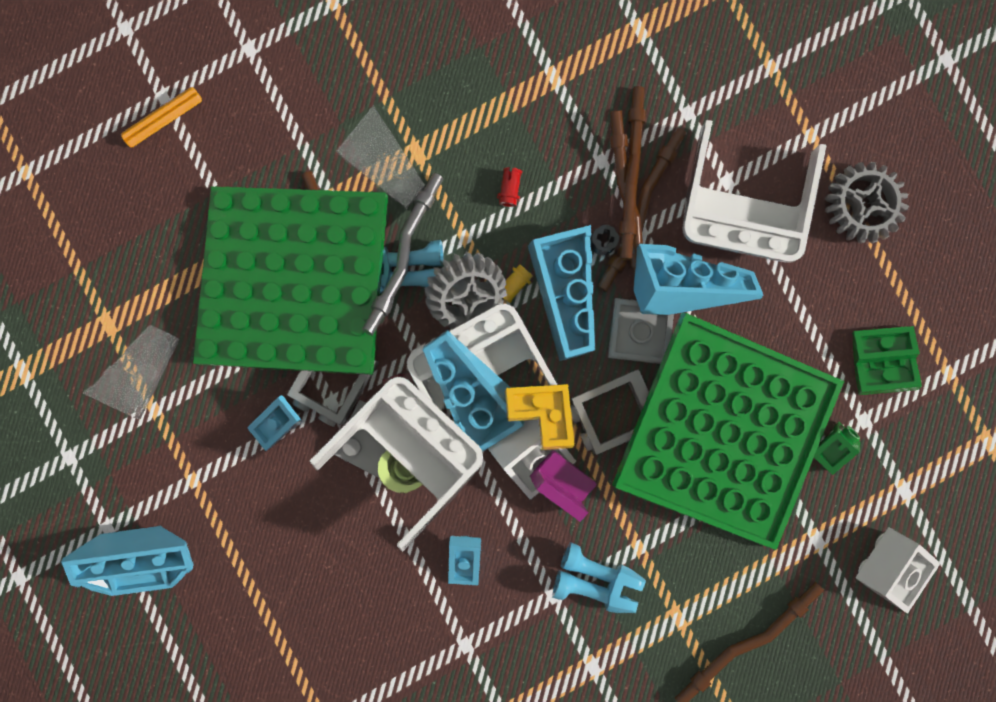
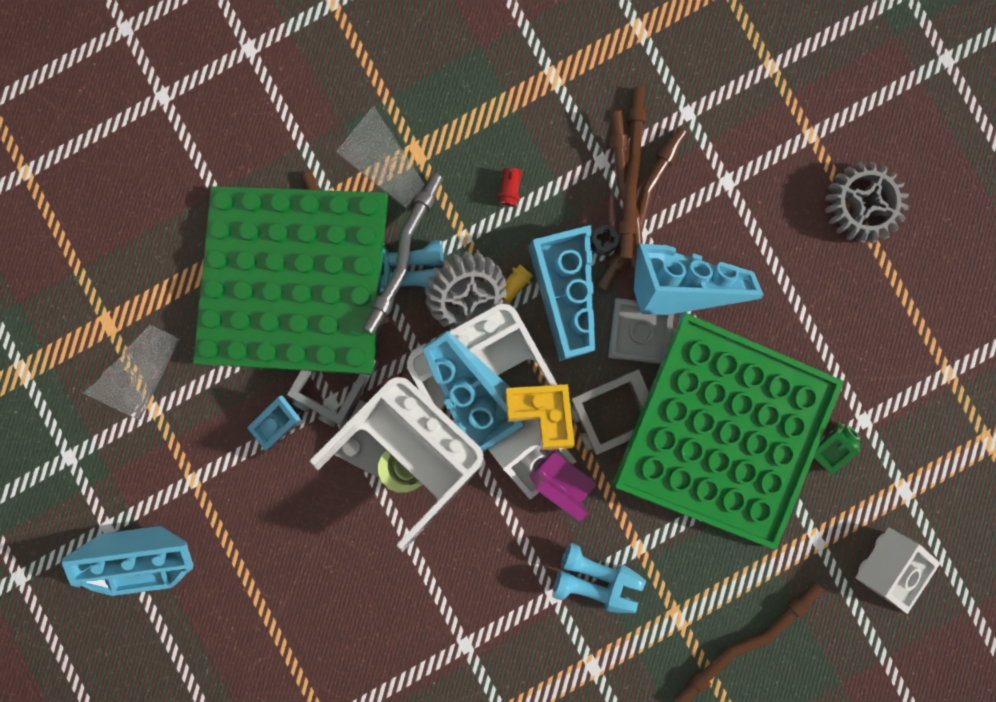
light orange axle [121,87,202,147] -> none
medium azure slope [448,536,481,586] -> none
white windscreen [683,120,827,263] -> none
green slope [852,326,922,395] -> none

